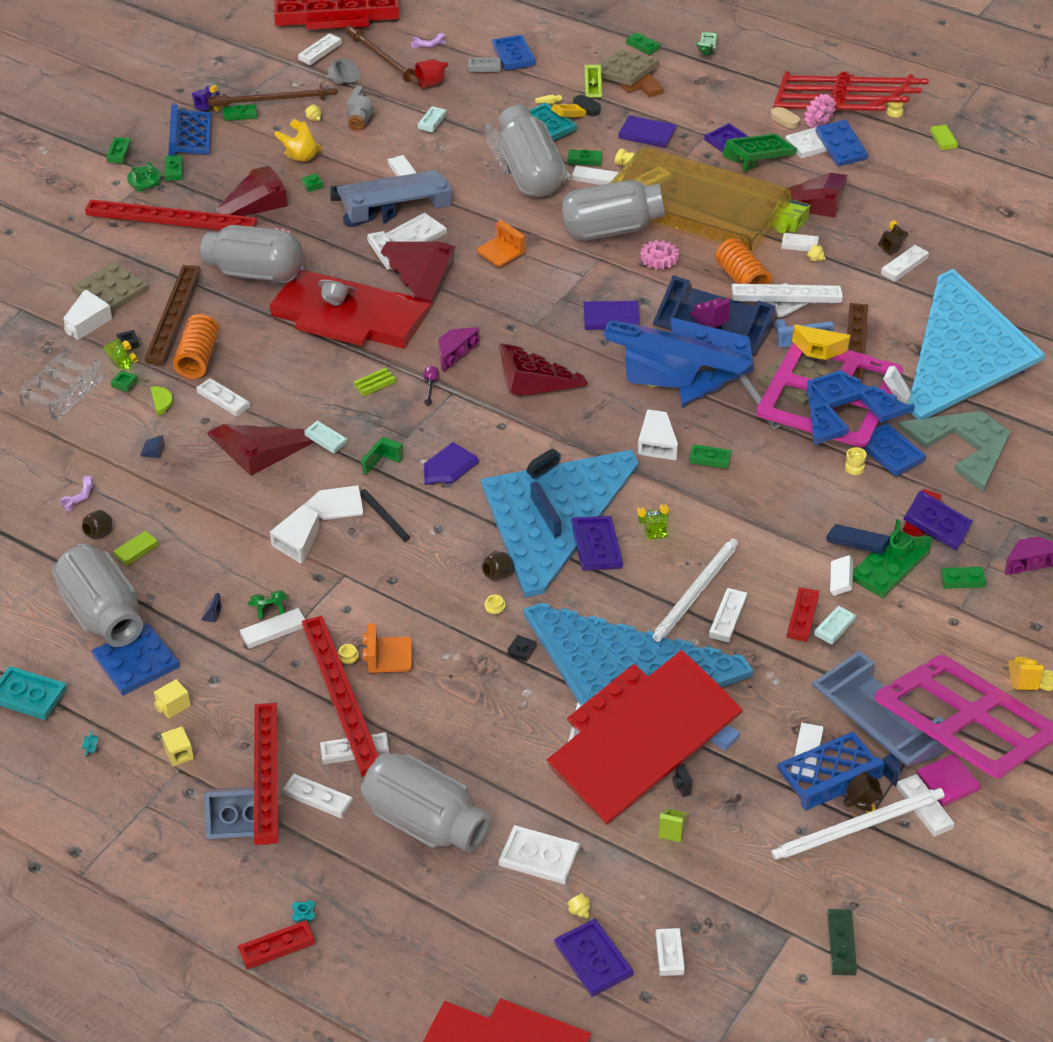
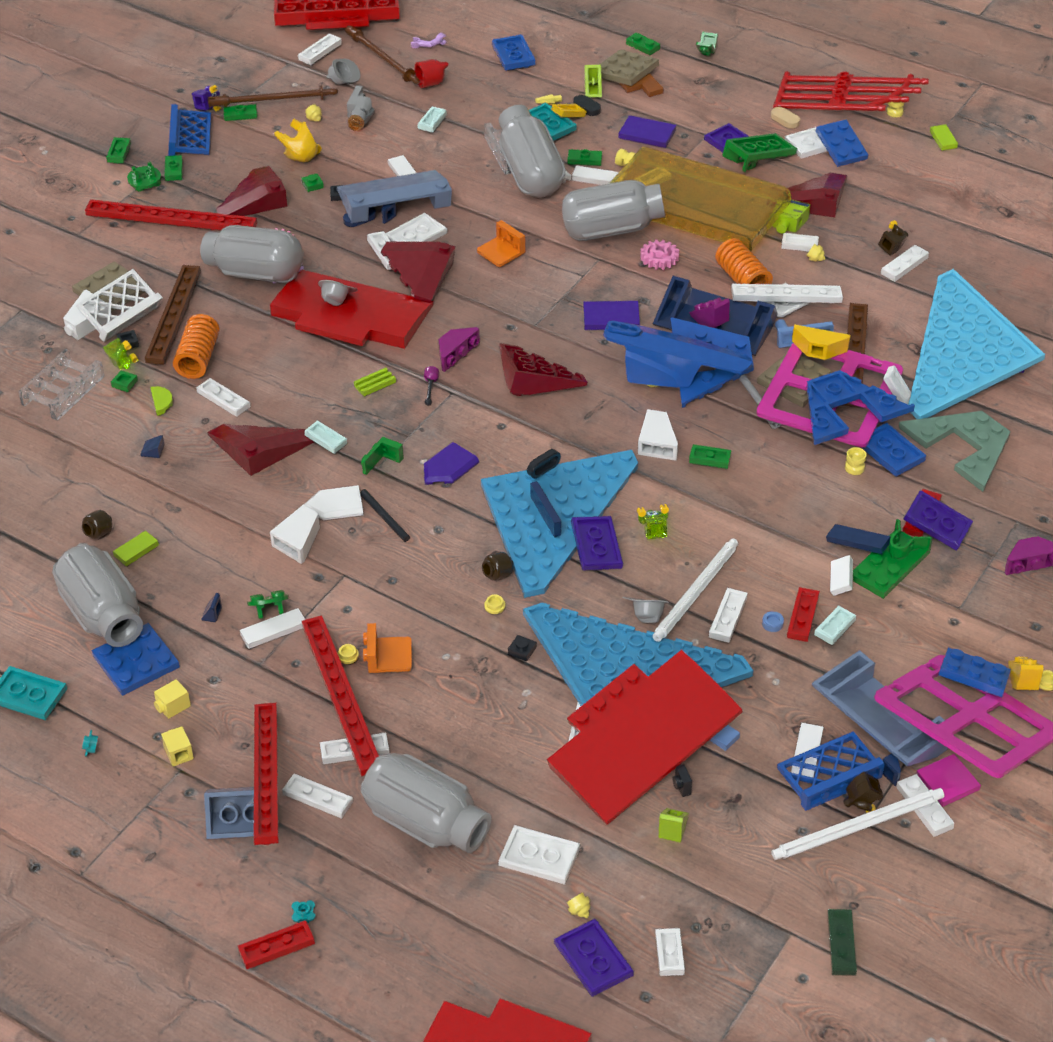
lavender arm [60,476,94,511] -> none
light grey plate [468,58,501,73] -> none
bright pink gear [804,94,836,128] -> none
green plate [940,567,986,589] -> none
none -> white fence [76,269,163,342]
none -> light grey piece [622,597,669,623]
none -> medium blue tile [762,611,784,632]
none -> blue plate [938,648,1011,697]

